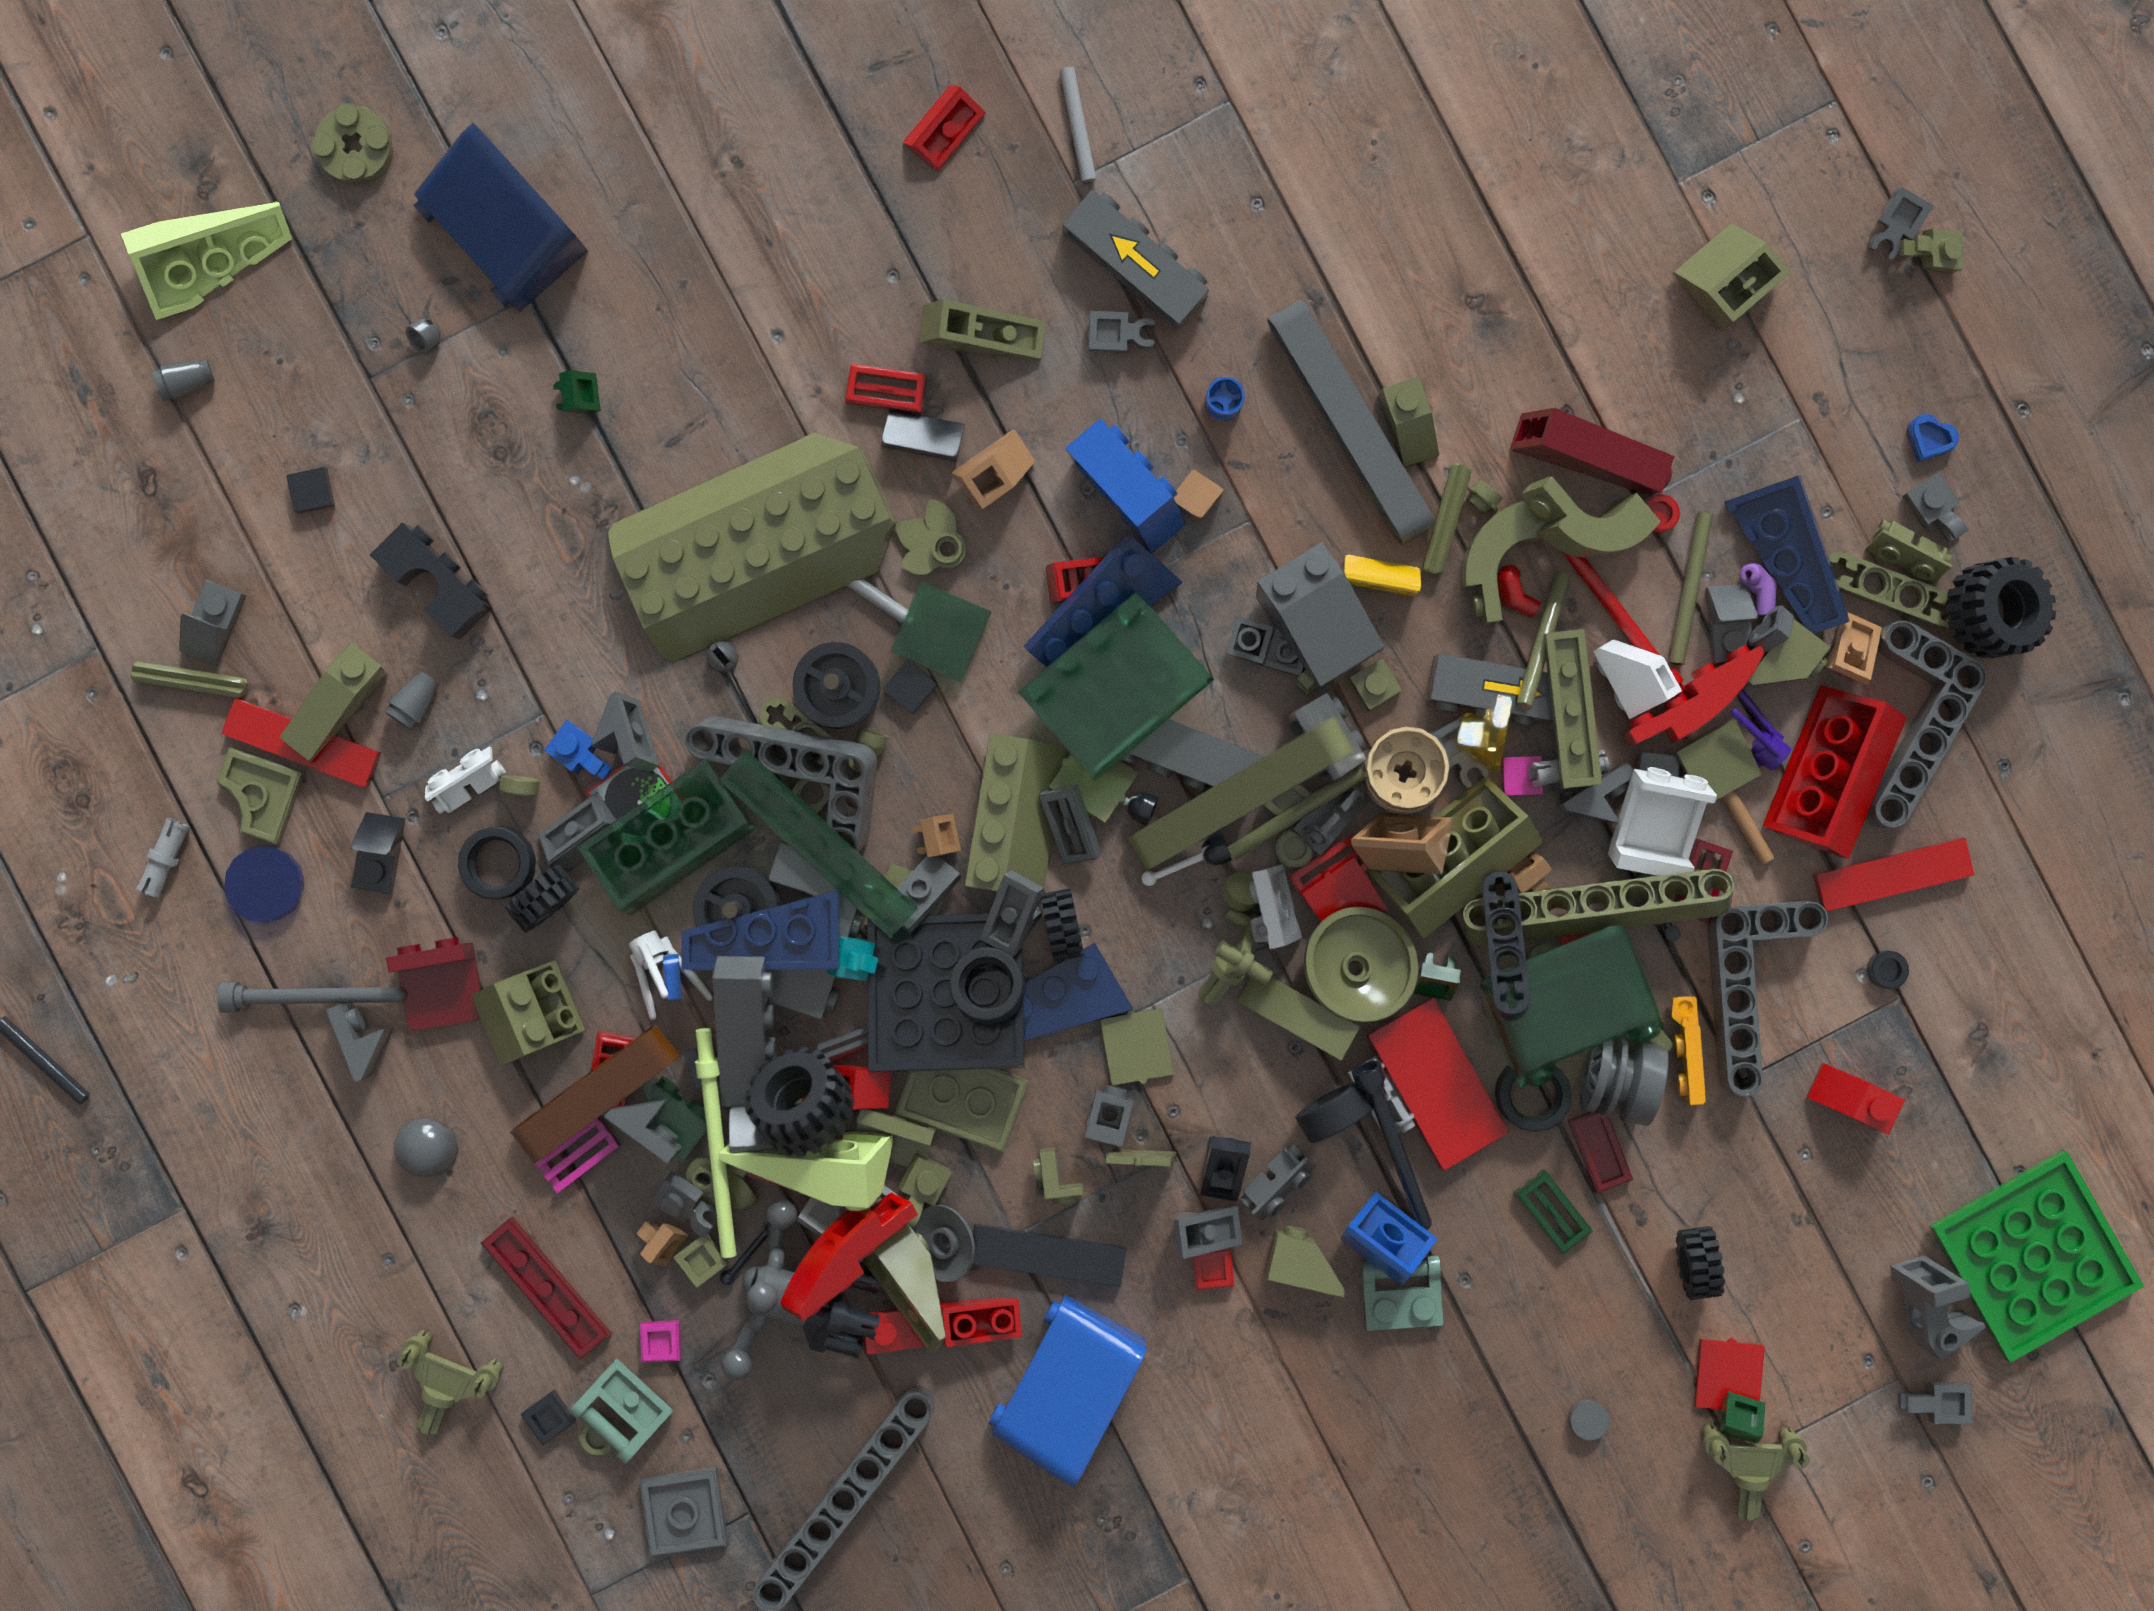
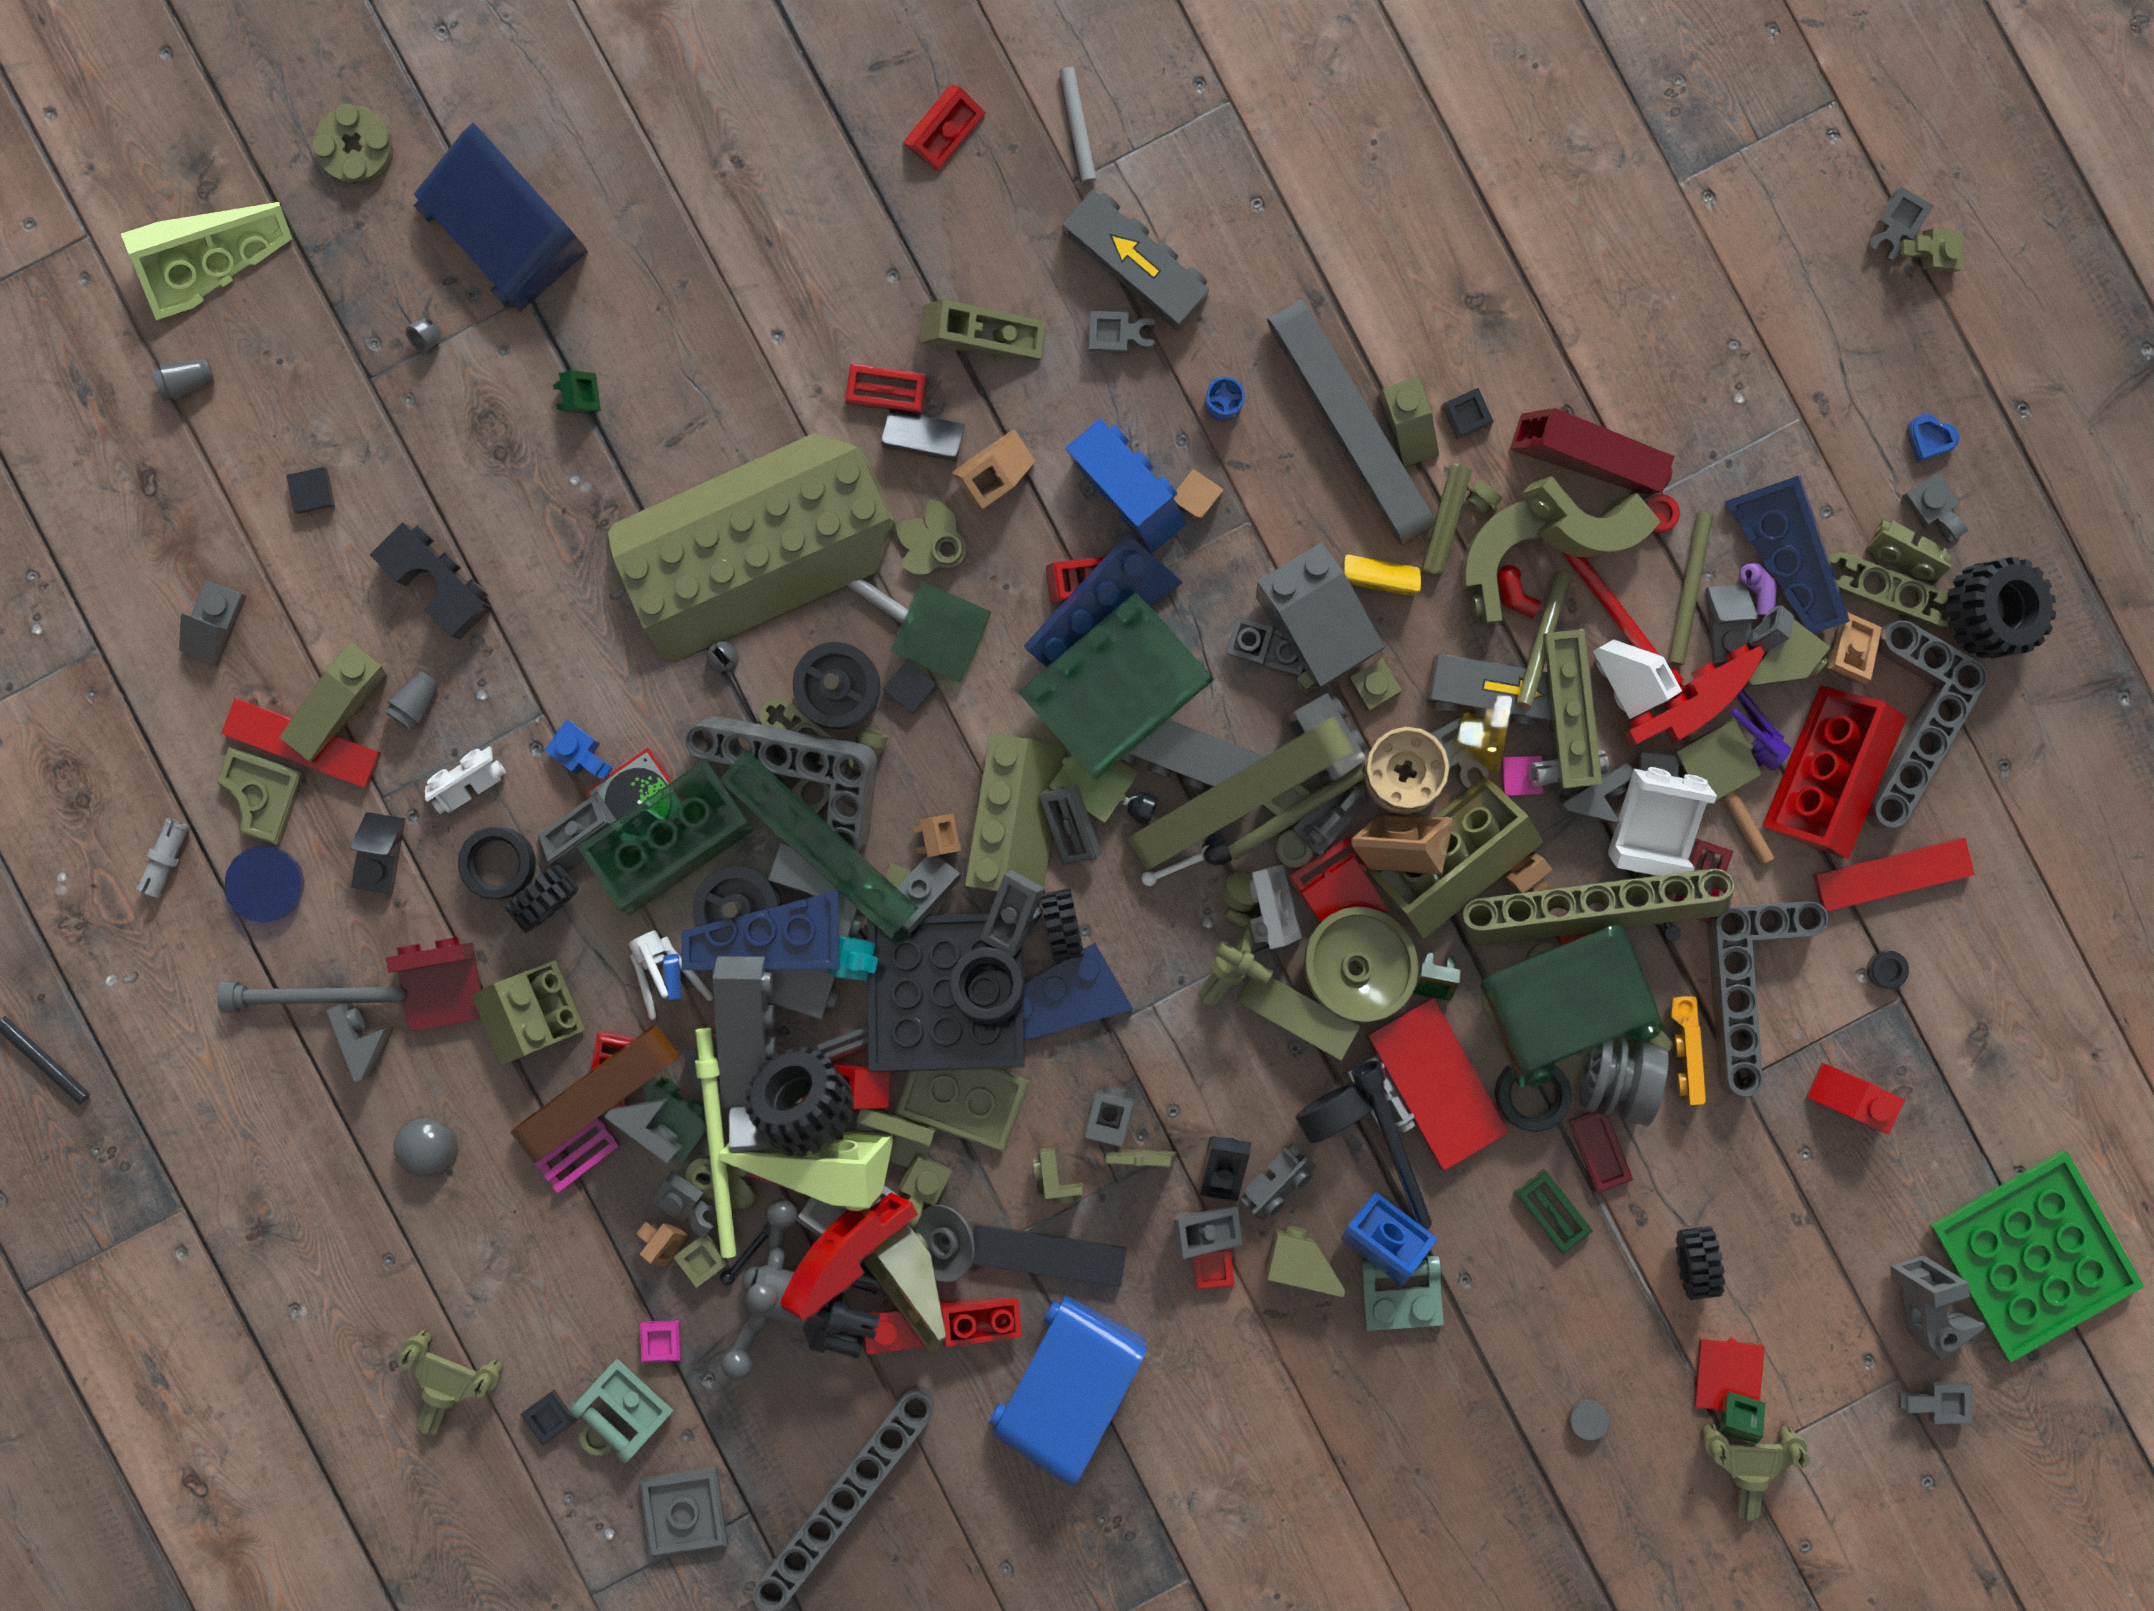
olive axle [131,661,247,699] -> none
dark red tile [481,1216,612,1360] -> none
olive tile [499,775,540,797] -> none
dark grey slope [592,691,660,773] -> none
olive piece [1100,1008,1174,1086] -> none
black beam [1482,871,1530,1021] -> none
olive slope [1672,223,1792,331] -> none
none -> black tile [1442,388,1494,440]

